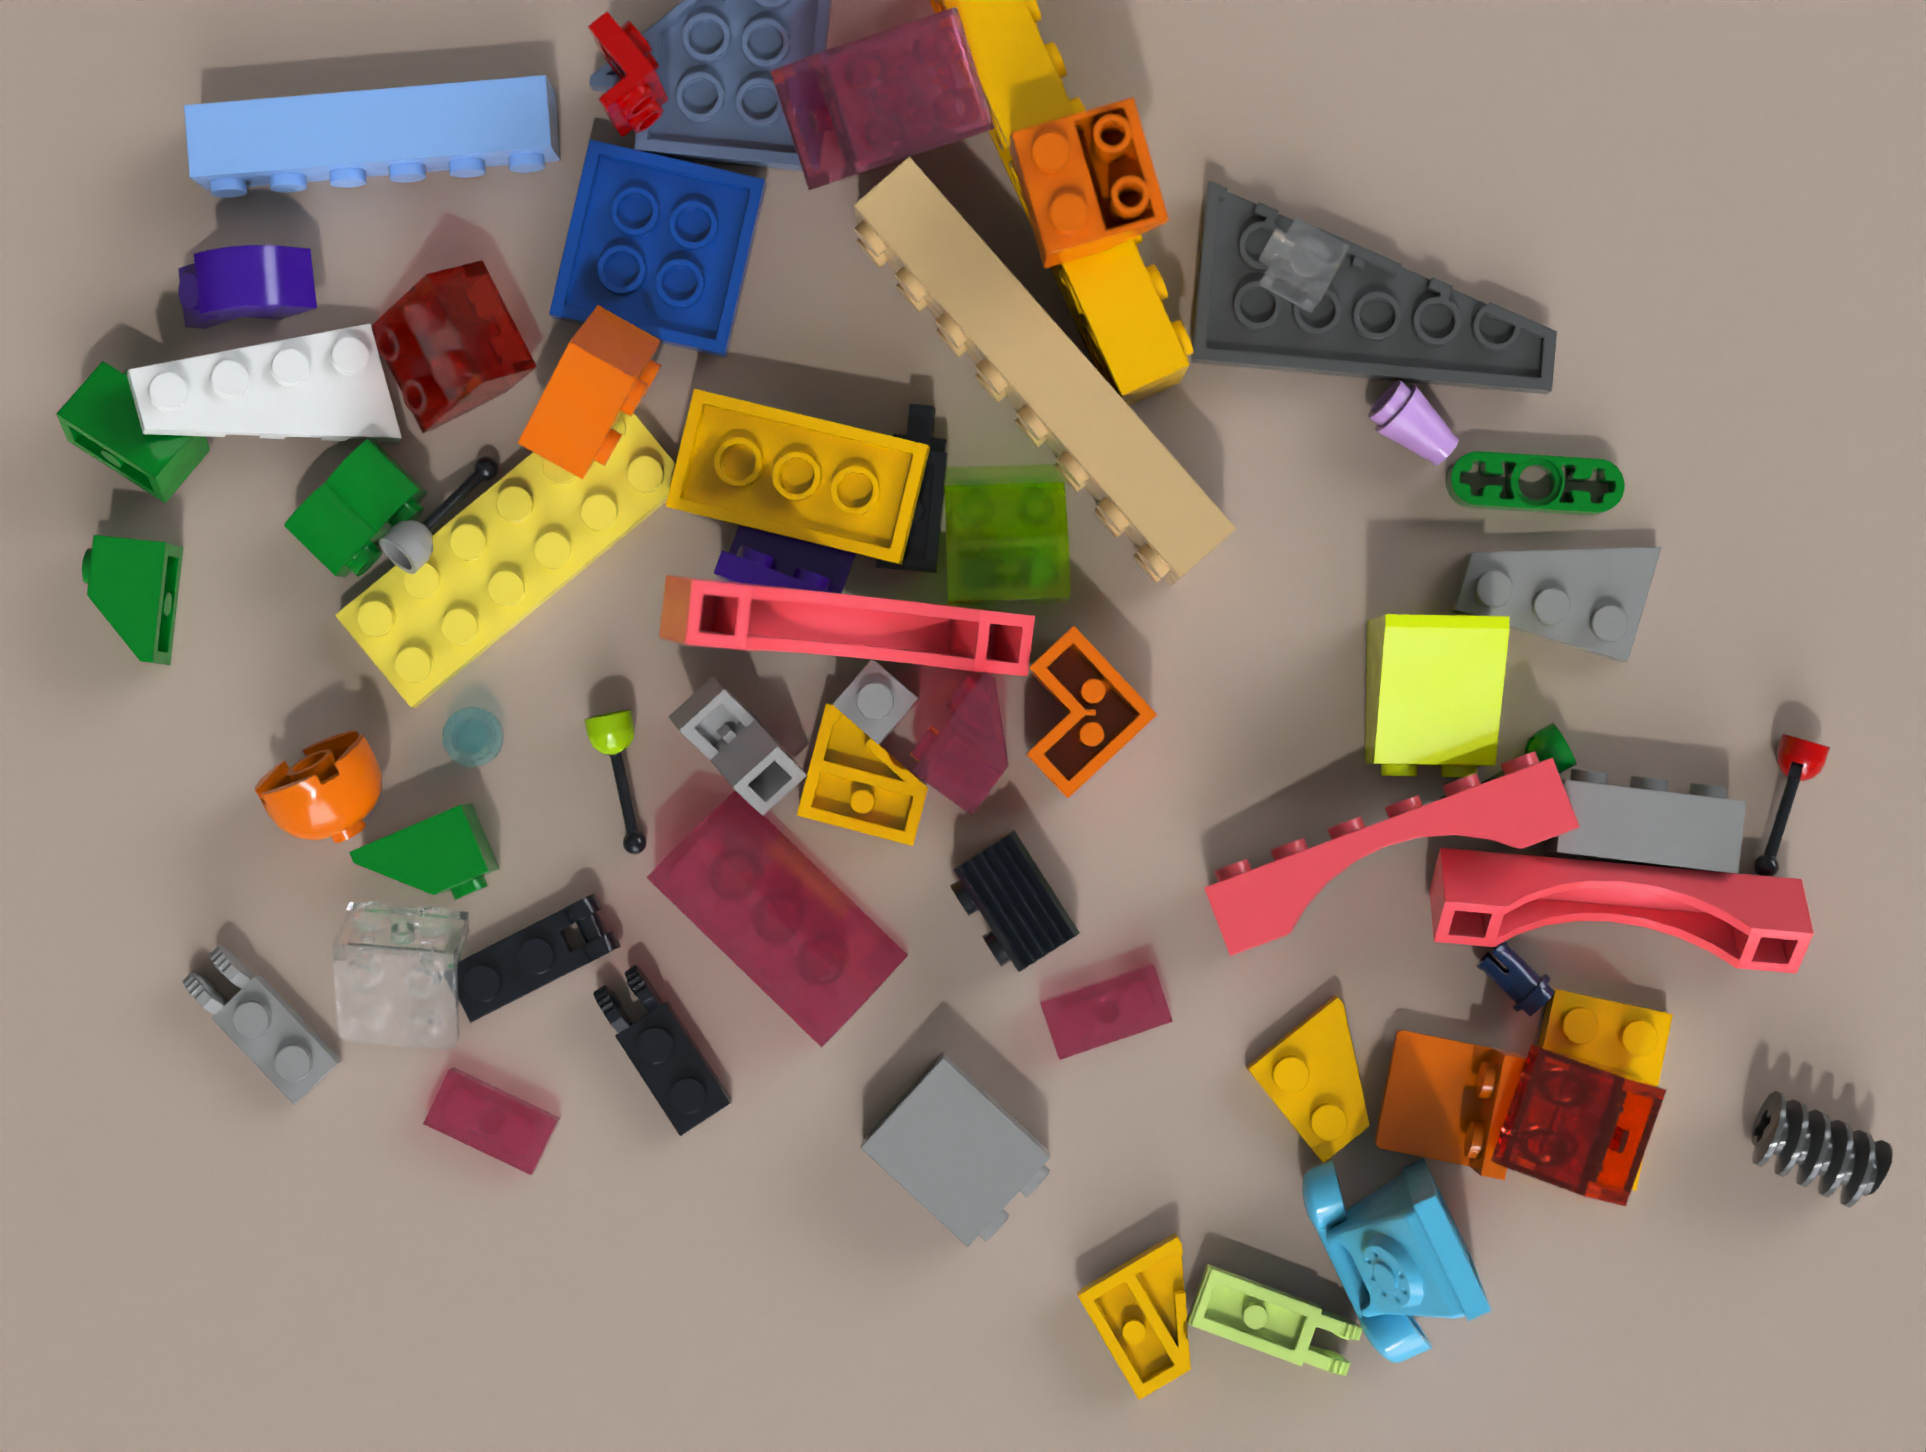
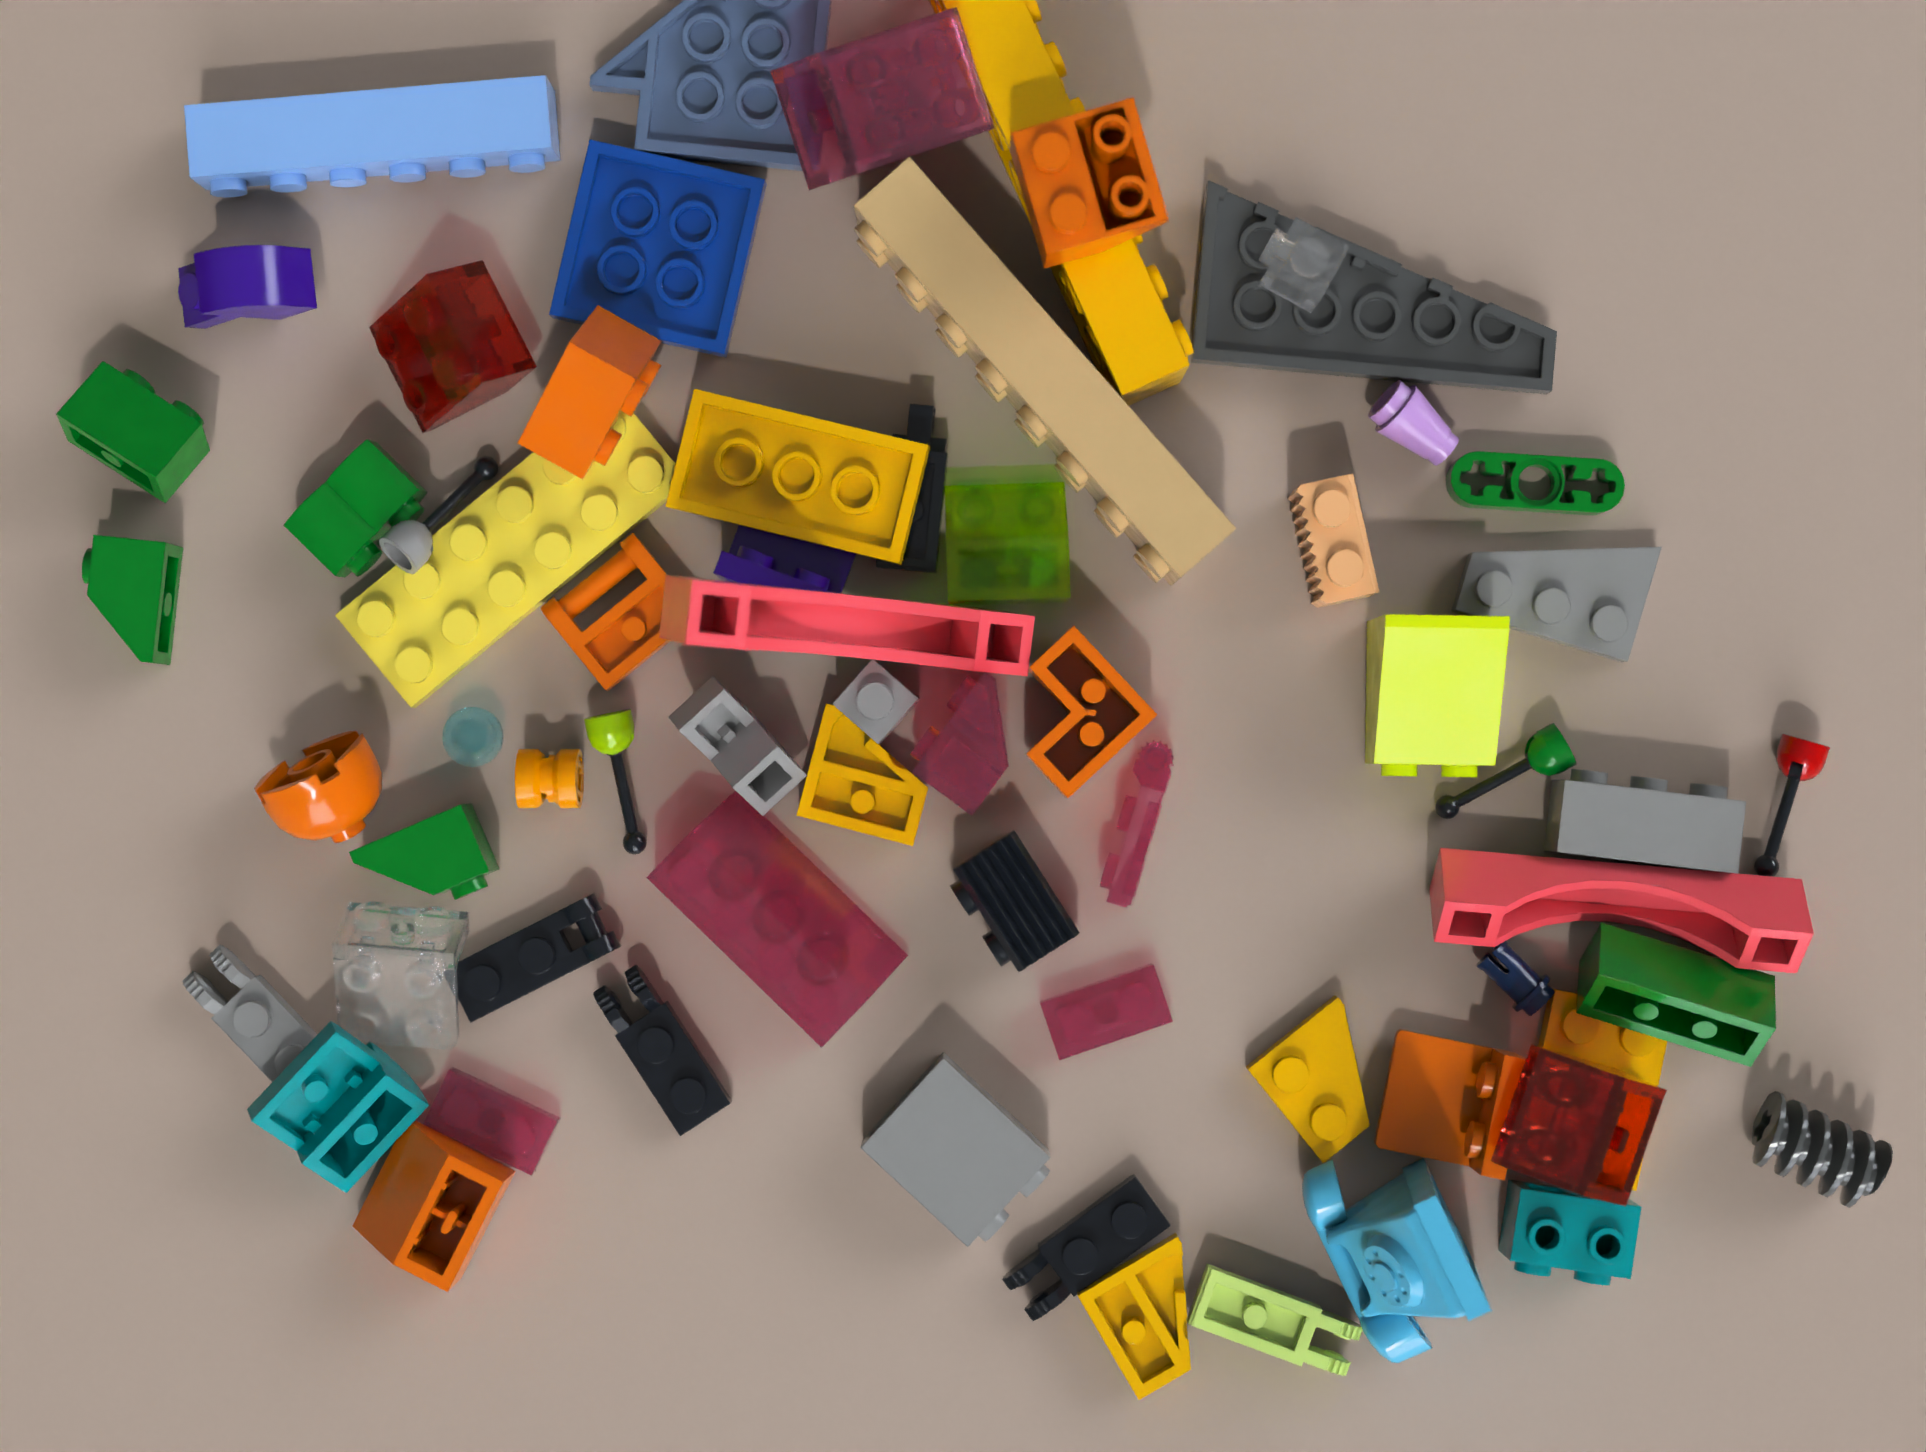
white wing [127,323,402,443] -> none
red bracket [588,11,668,137] -> none
coral arch [1204,751,1580,956] -> none
none -> teal brick [247,1021,429,1193]
none -> orange slope [352,1120,516,1292]
none -> light orange wheel [515,749,584,808]
none -> orange plate [540,533,670,691]
none -> black hinge [1002,1174,1171,1321]
none -> clear pink hinge [1099,740,1174,908]
none -> light nougat brick [1288,474,1380,608]
none -> teal brick [1498,1179,1641,1285]
none -> green brick [1576,922,1776,1067]

